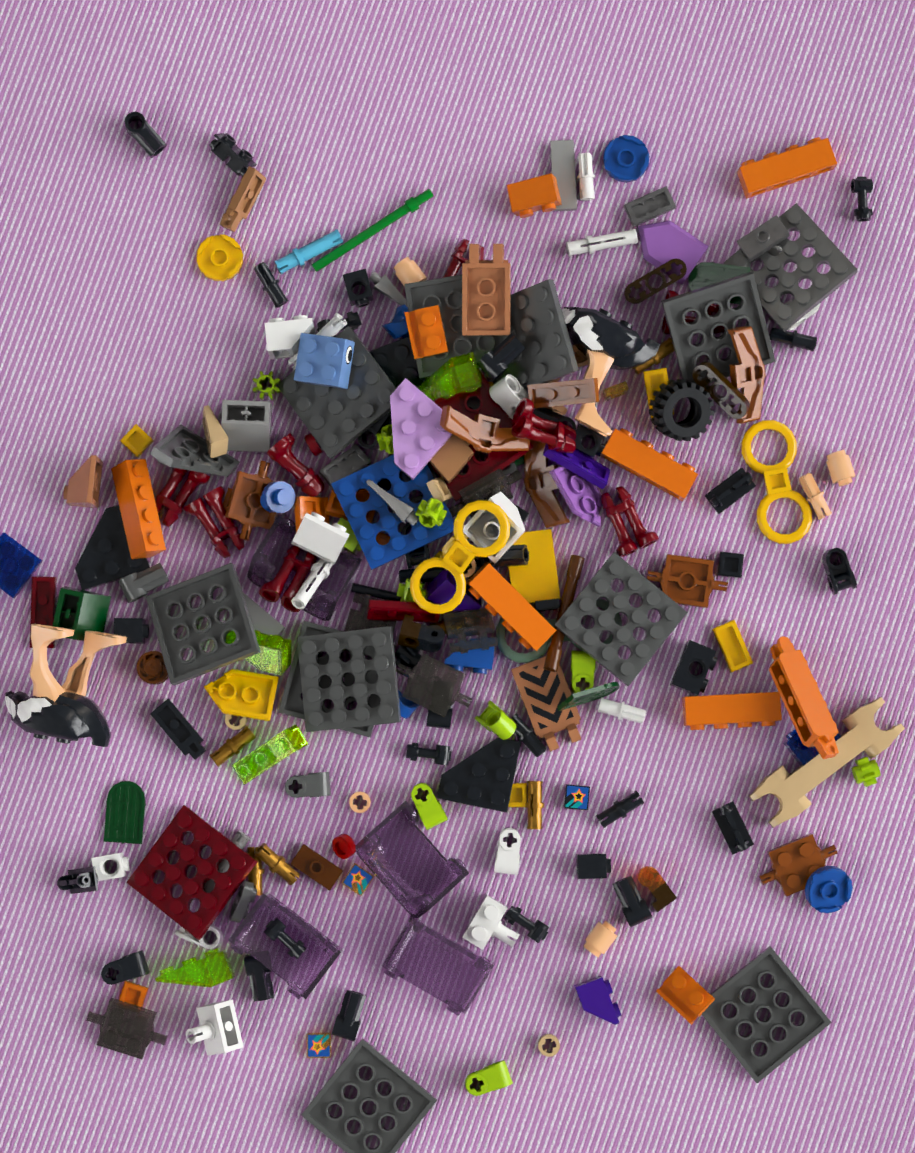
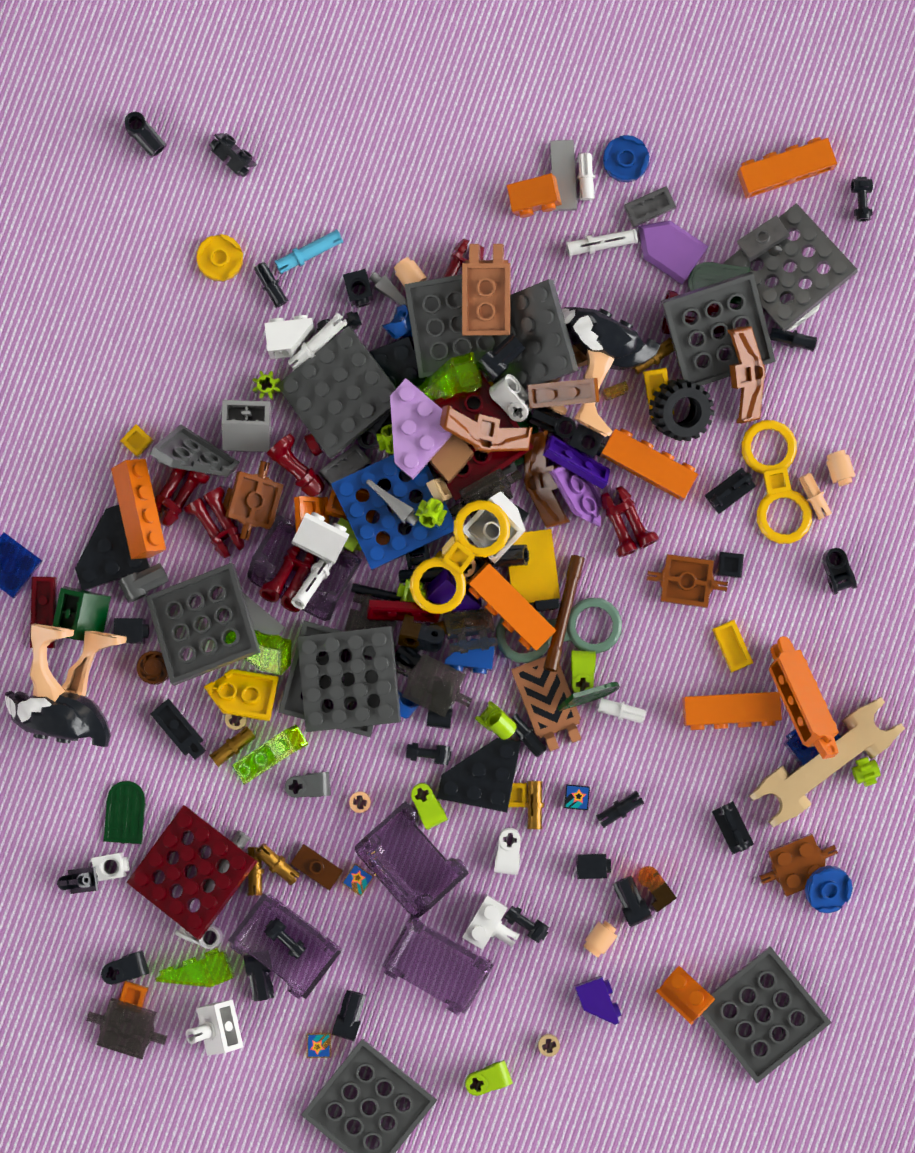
nougat slope [63,455,103,508] -> none
tan slope [202,405,228,458] -> none
medium nougat hinge [220,166,266,232] -> none
dark grey plate [229,880,257,923] -> none
piece [260,481,296,513] -> none
medium blue brick [294,333,355,389] -> none
green bar [311,189,434,272] -> none
red tile [332,834,356,859] -> none
orange plate [404,305,449,360] -> none
dark red piece [511,398,576,453] -> none
dark grey piece [554,552,688,686] -> none
dark brown beam [624,259,687,304] -> none
black brick [670,640,718,696] -> none
dark brown beam [692,362,750,419] -> none

